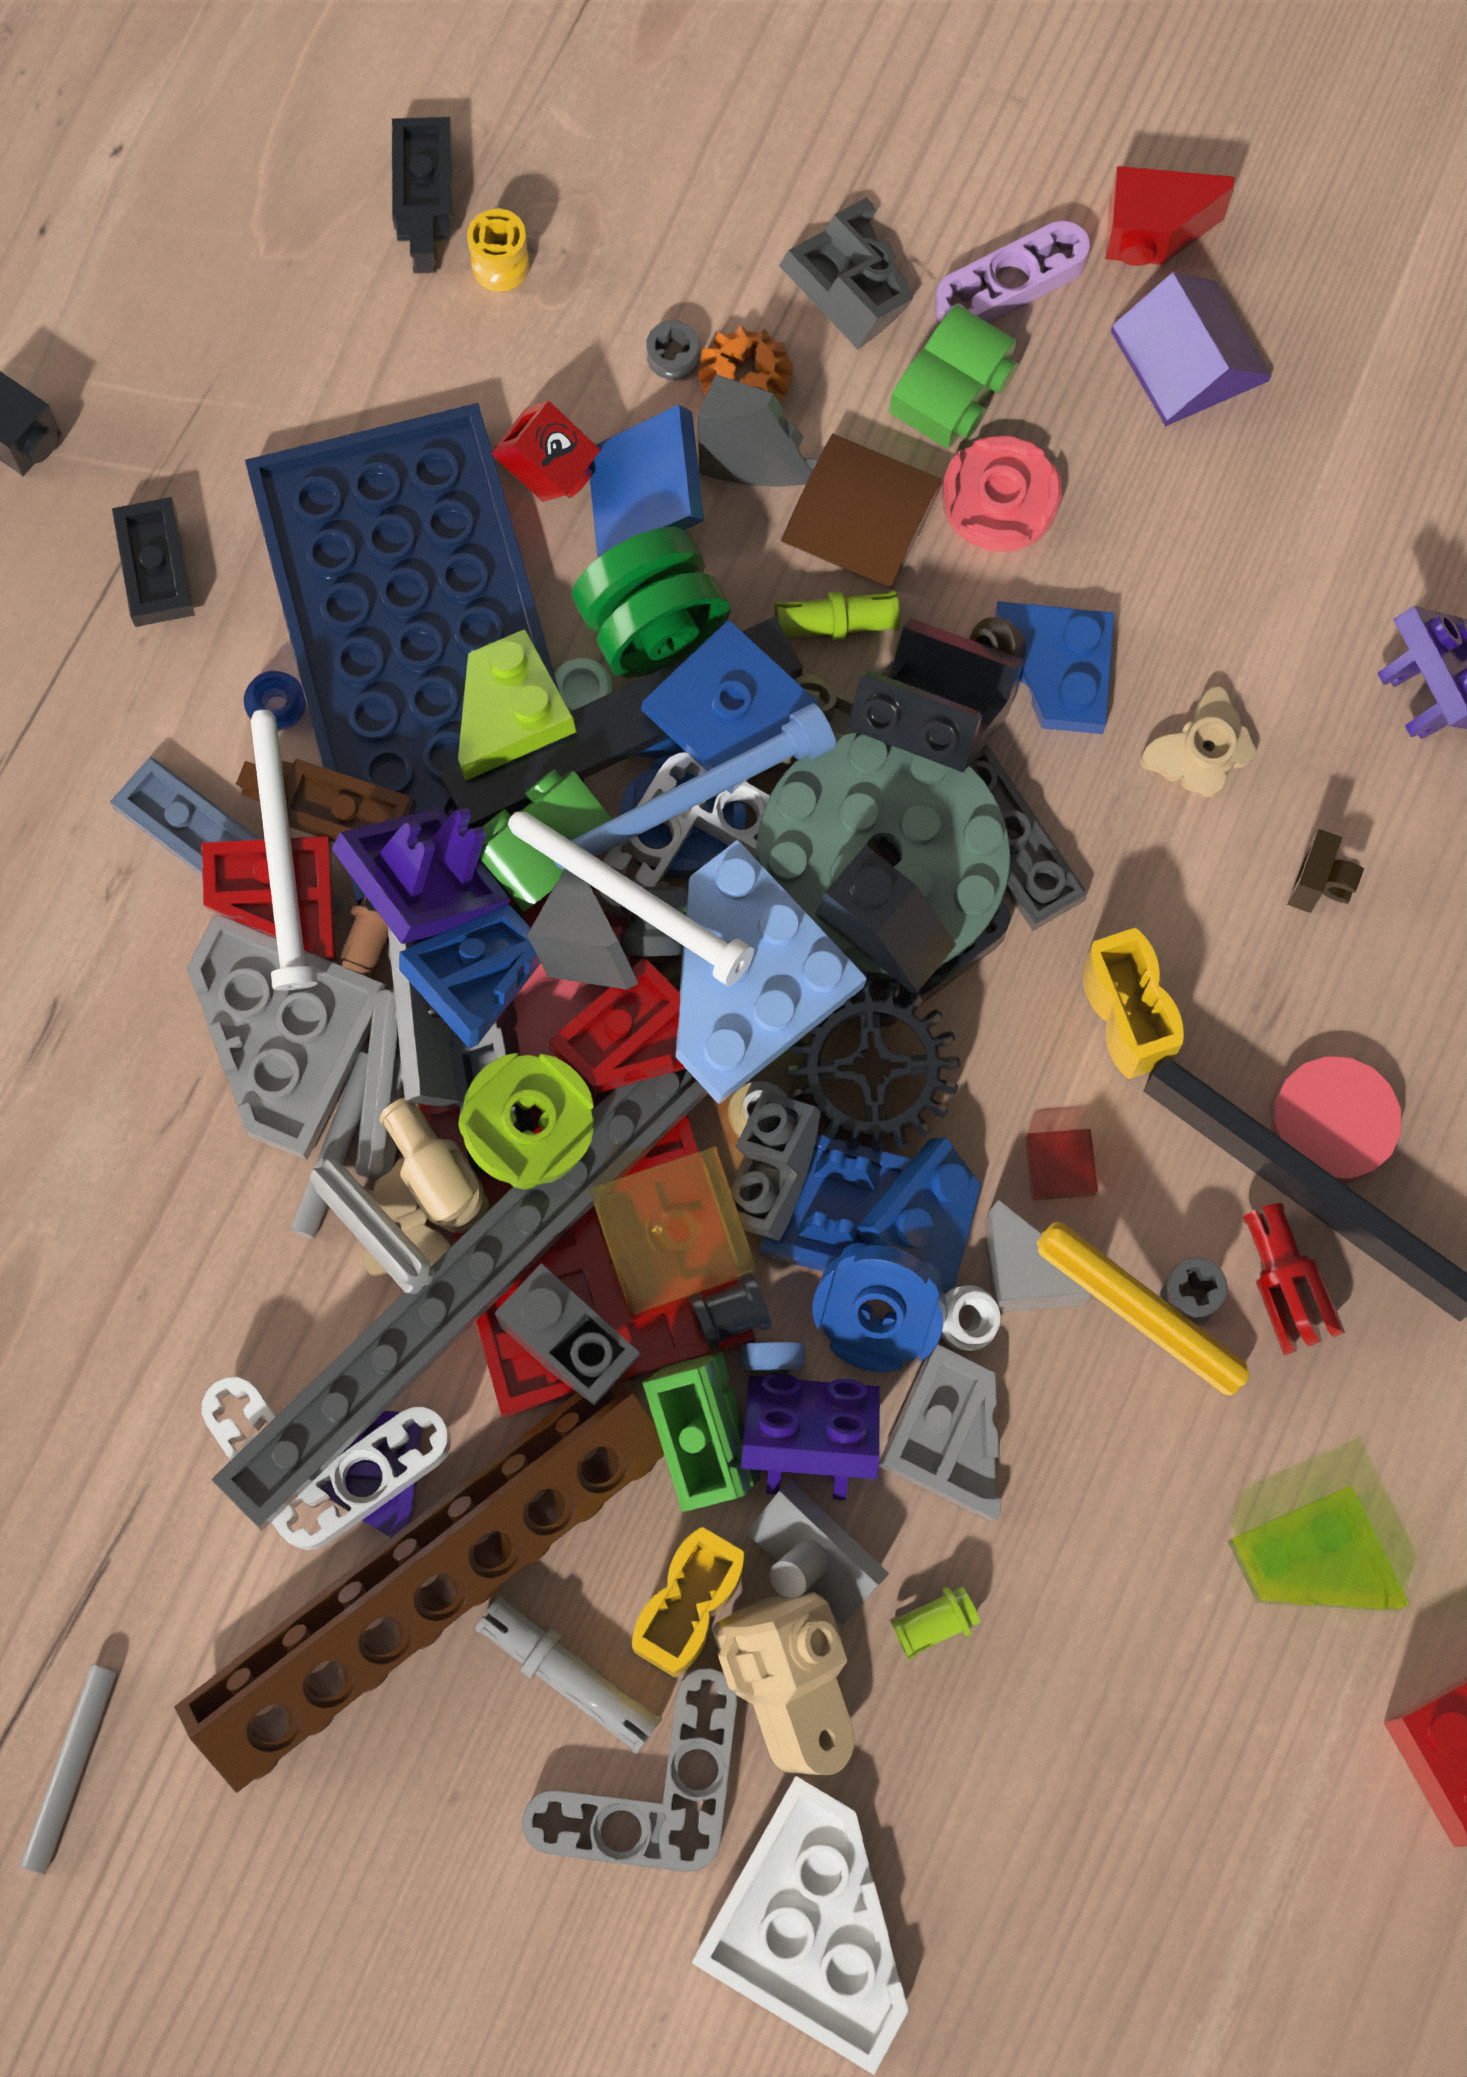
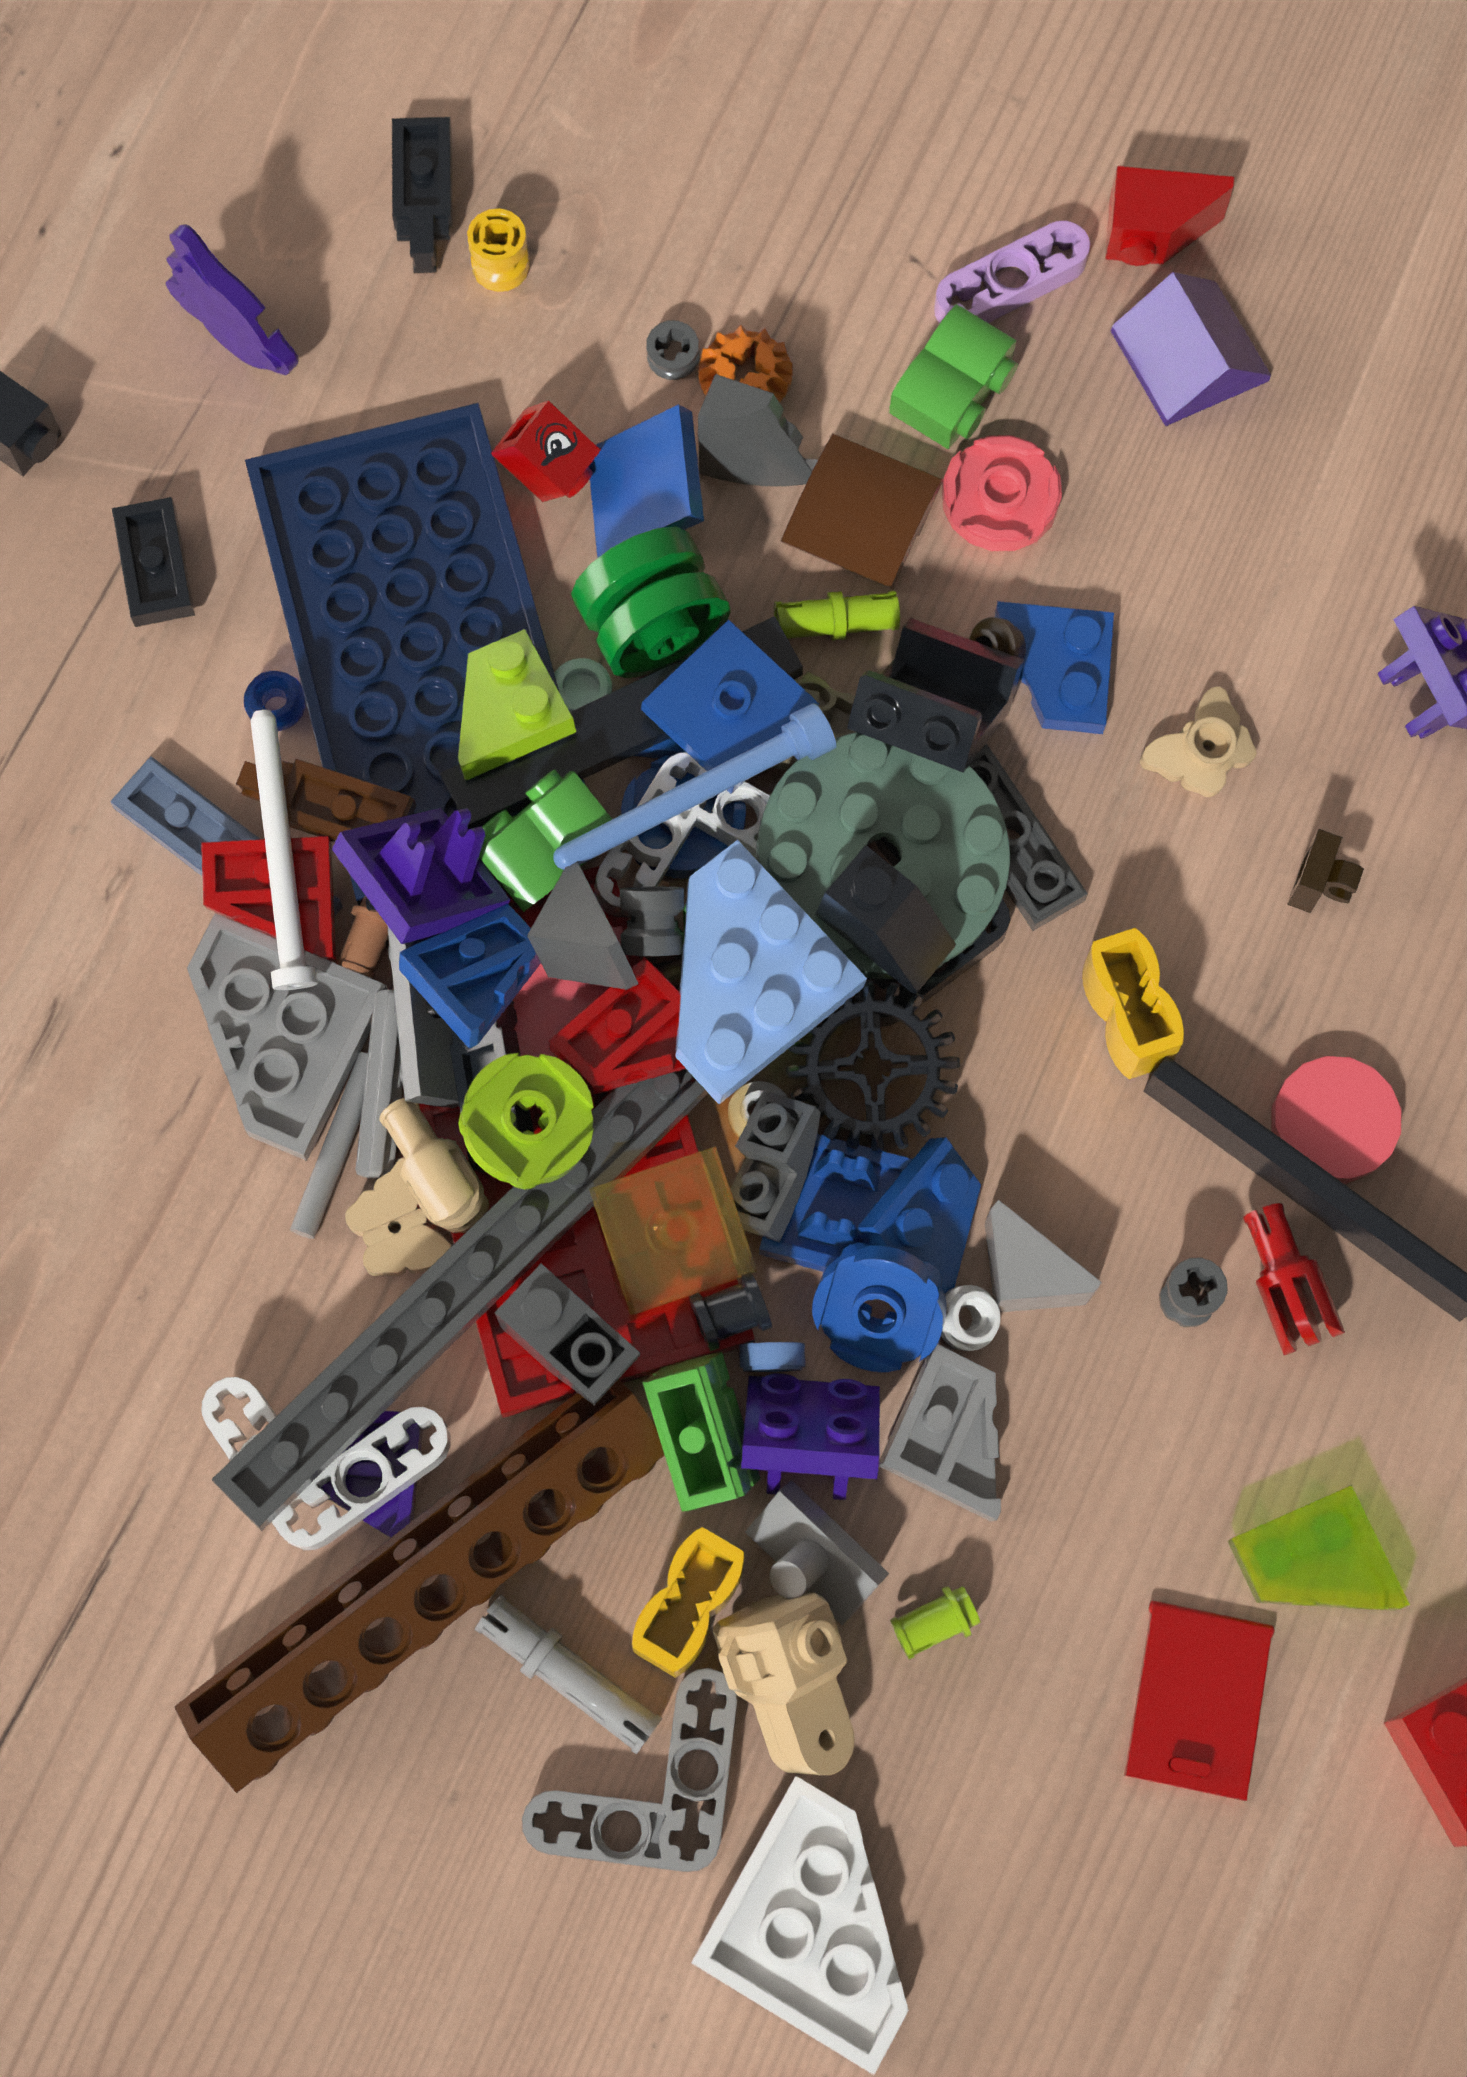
light grey bar [19,1664,117,1874] -> none
light grey axle [310,1159,435,1294] -> none
white bar [508,812,754,987] -> none
dark grey slope [779,197,913,349] -> none
clear red tile [1025,1129,1098,1201] -> none
yellow axle [1037,1222,1250,1396] -> none
none -> dark purple tile [166,224,299,375]
none -> red container [1124,1600,1275,1801]

